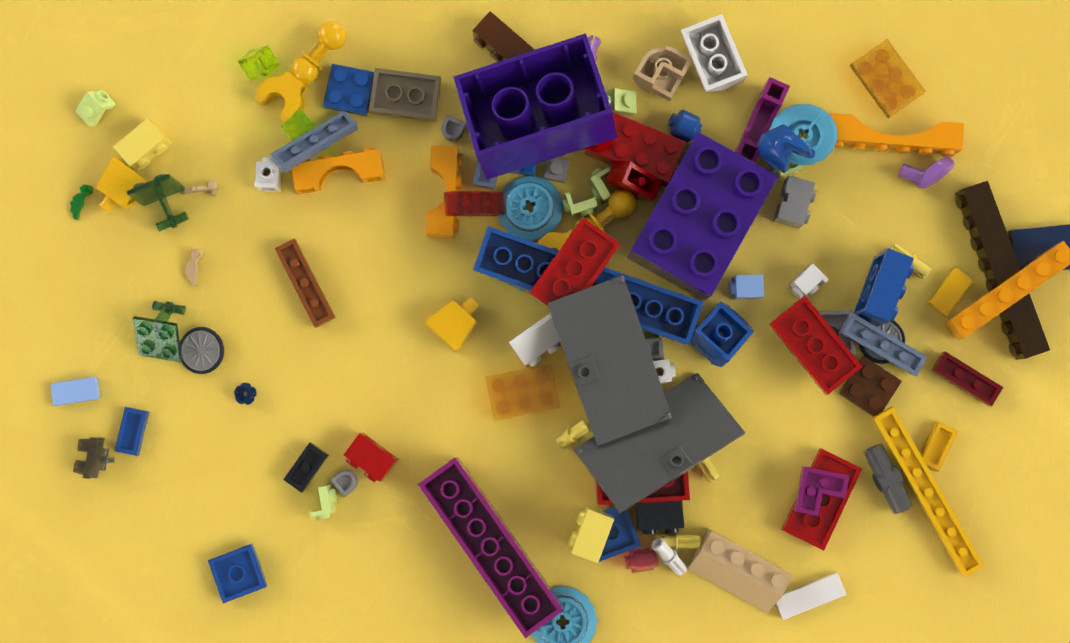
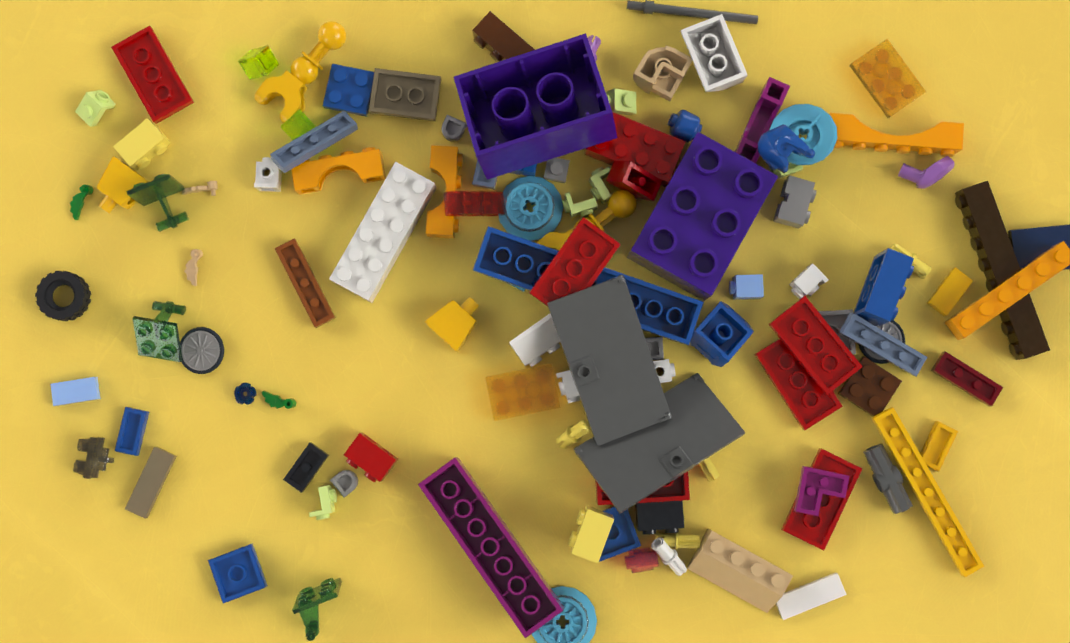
none -> black tyre [35,271,91,321]
none -> red plate [111,26,195,124]
none -> dark tan tile [125,447,177,518]
none -> green piece [262,391,296,409]
none -> clear green plate [292,578,342,641]
none -> white brick [329,162,437,303]
none -> white brick [556,370,581,403]
none -> dark grey bar [626,0,758,24]
none -> red plate [754,338,843,430]

